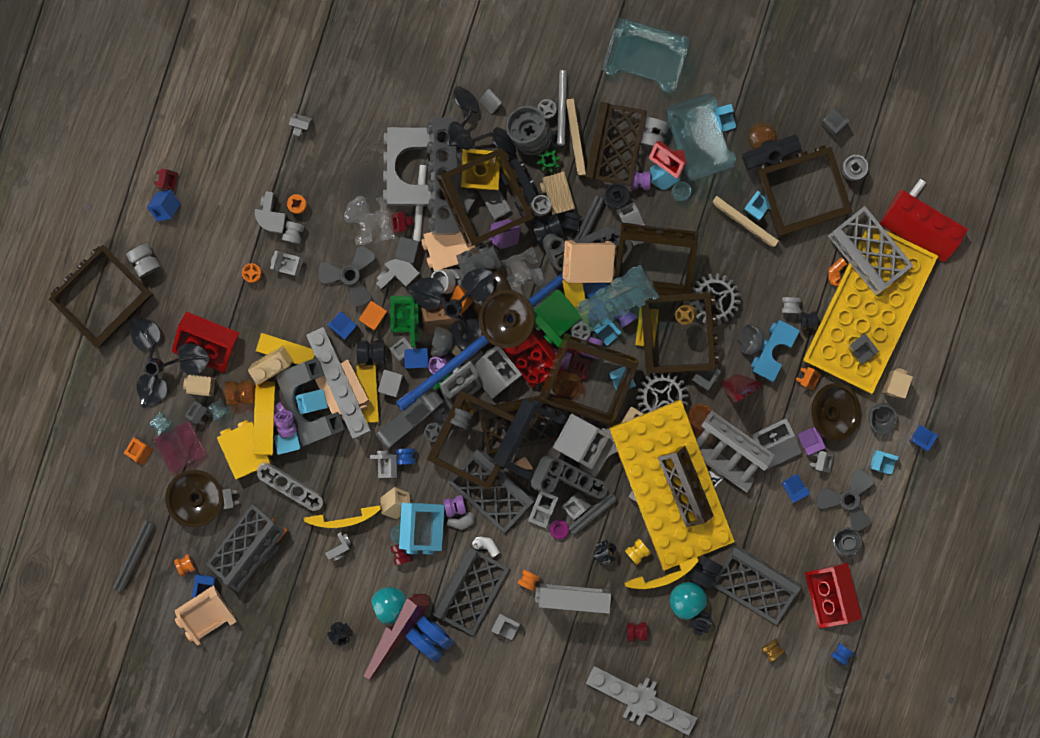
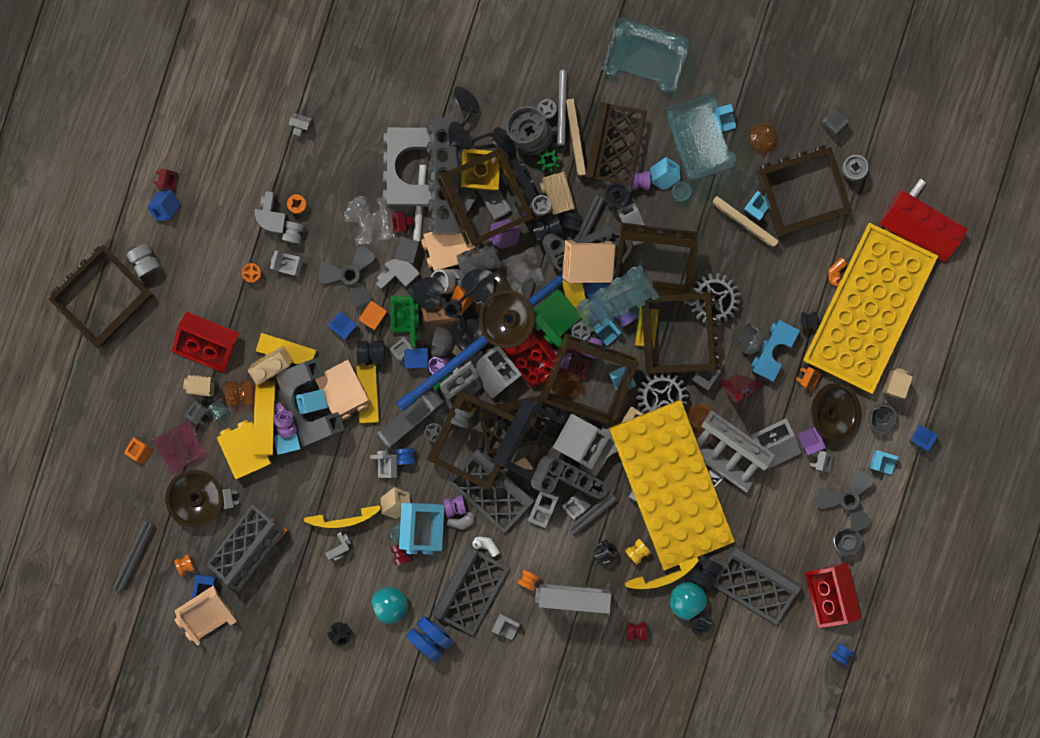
black plant [130,318,210,408] -> none
clear light blue wheel [148,412,173,436] -> none
light grey beam [257,462,323,511] -> none
light grey plate [306,327,371,439] -> none
wedge [364,594,430,680] -> none
light grey panel [378,370,403,397] -> none
light grey slope [479,89,502,114] -> none
magenta tile [550,520,569,539] -> none
light grey hinge [586,666,697,735] -> none
light grey wheel [641,117,669,149] -> none
red slope [649,141,687,179] -> none
dark brown fence [658,446,714,527] -> none
pearl gold wheel [675,304,697,325] -> none
black piece [741,134,802,170] -> none
pearl gold wheel [761,639,785,662] -> none
blue panel [781,474,810,503] -> none
light grey wheel [782,297,801,314] -> none
light grey fence [828,206,913,295] -> none
dark grey panel [847,334,879,364] -> none

